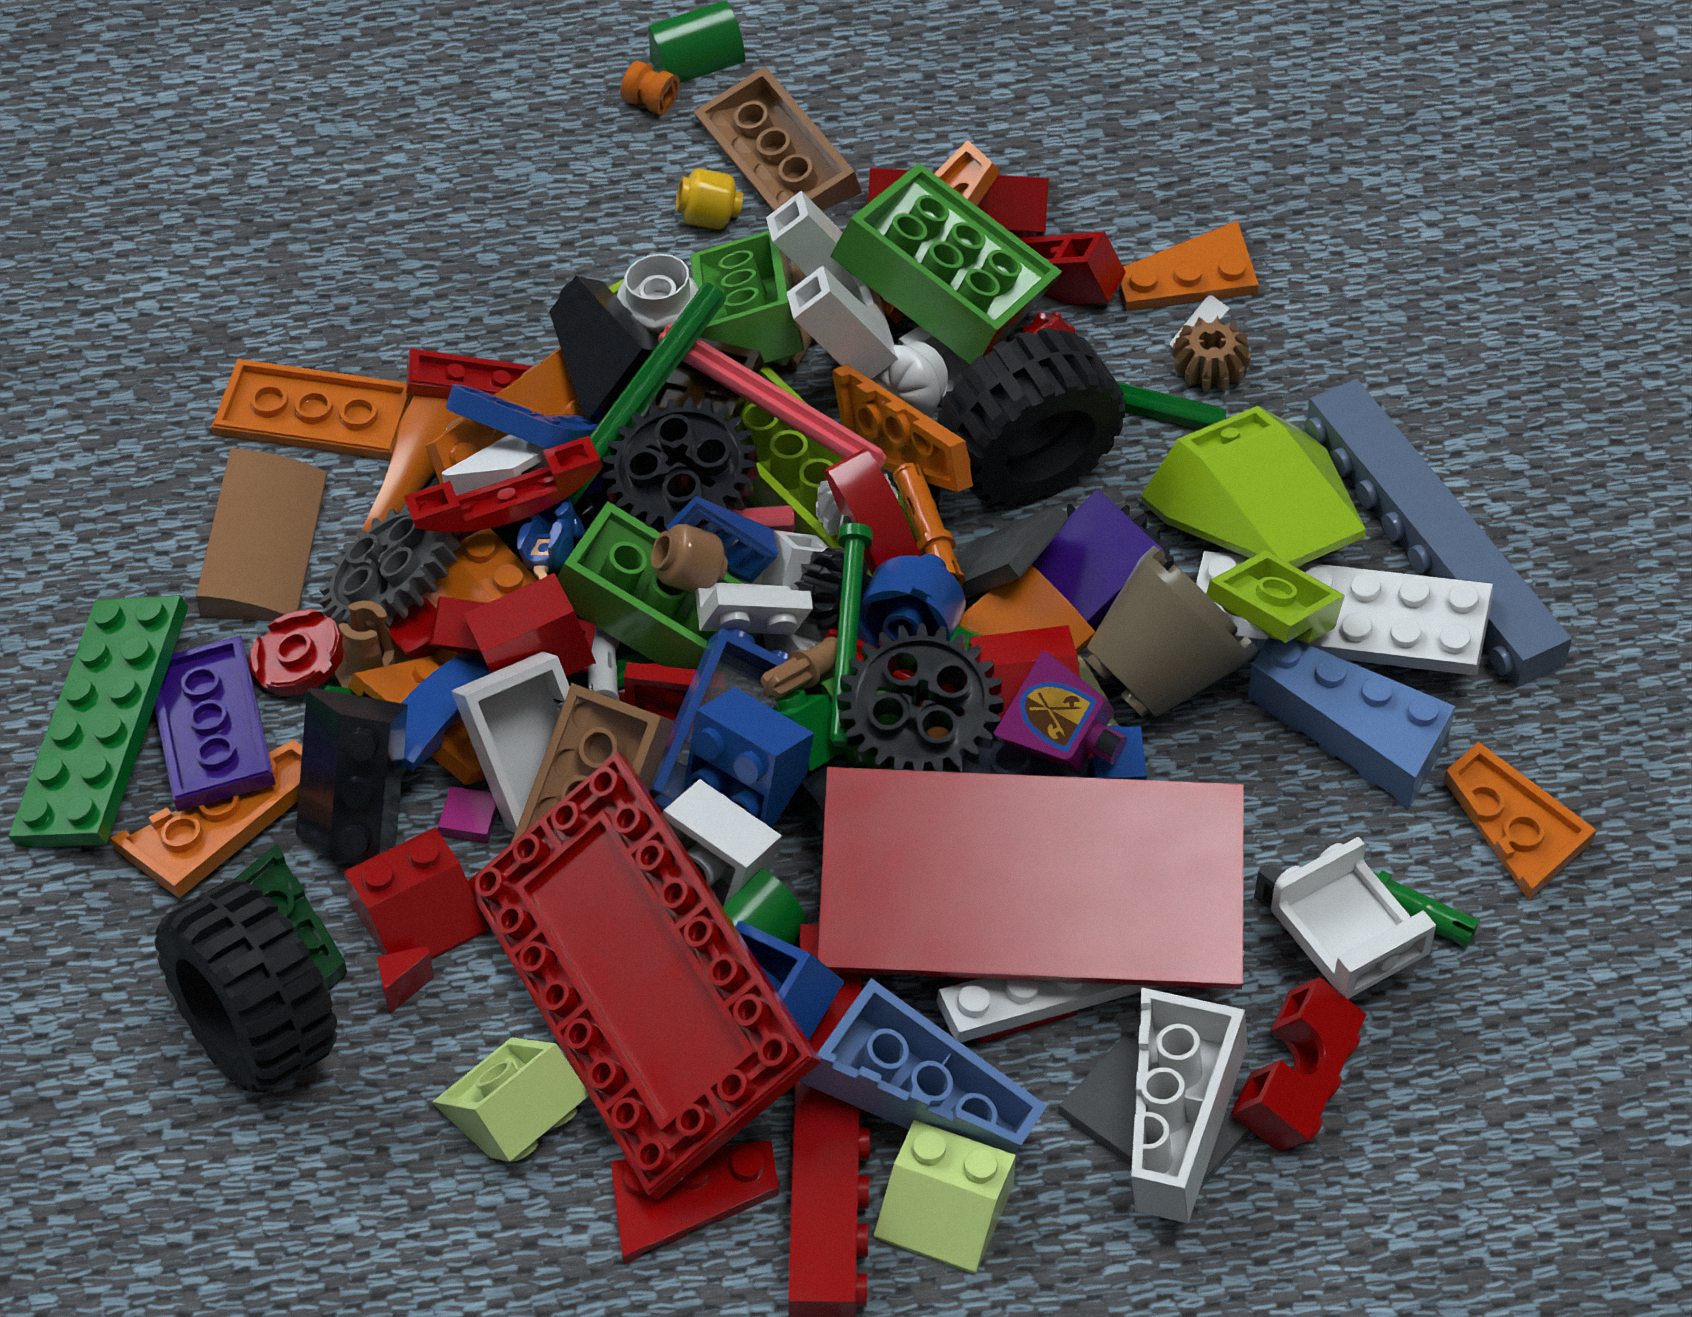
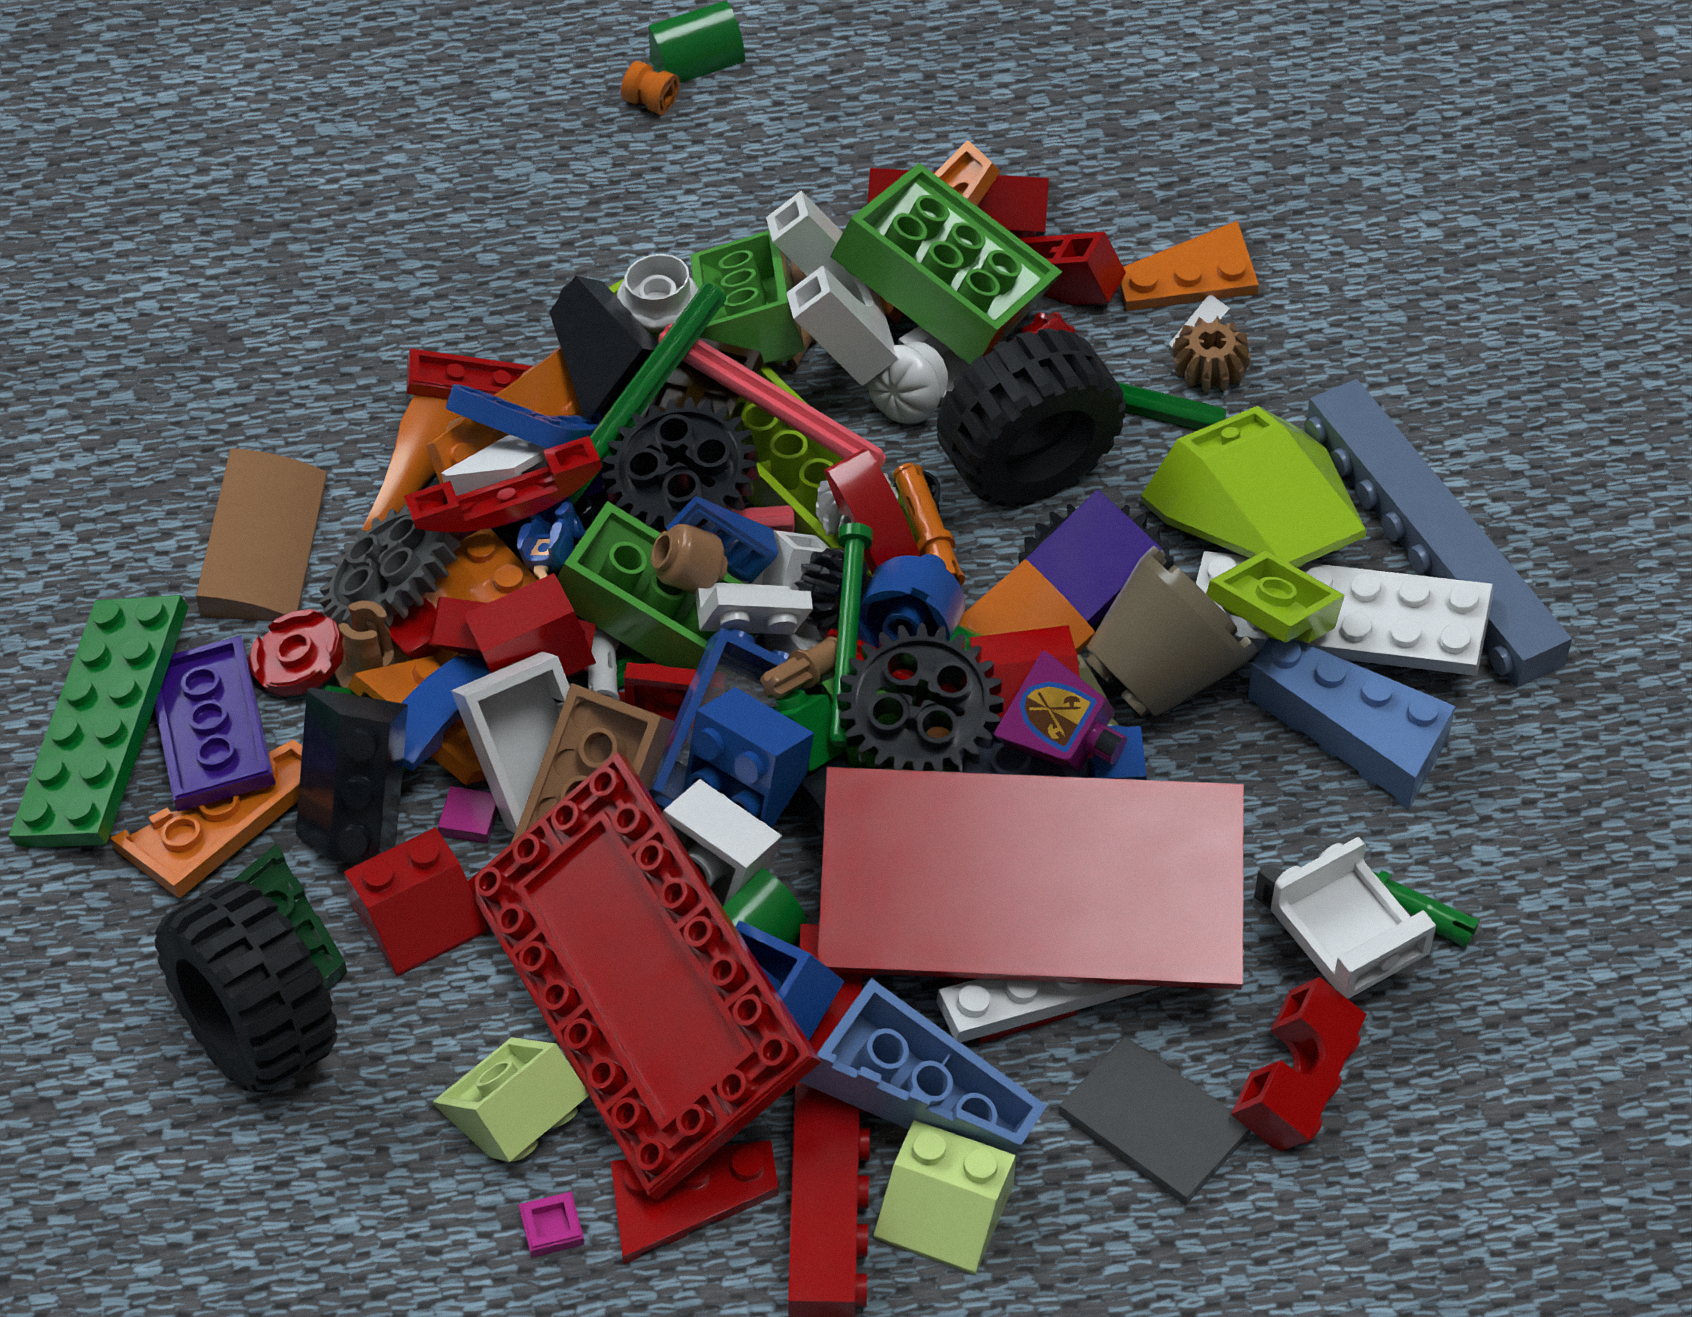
orange tile [211,359,414,460] -> none
red slope [377,946,434,1014] -> none
yellow head [675,168,743,230] -> none
medium nougat slope [693,66,862,212] -> none
orange wing [832,364,973,492] -> none
dark grey tile [956,505,1069,600] -> none
white wedge [1131,988,1248,1223] -> none
orange wing [1444,741,1596,900] -> none
none -> dark pink tile [518,1191,585,1258]

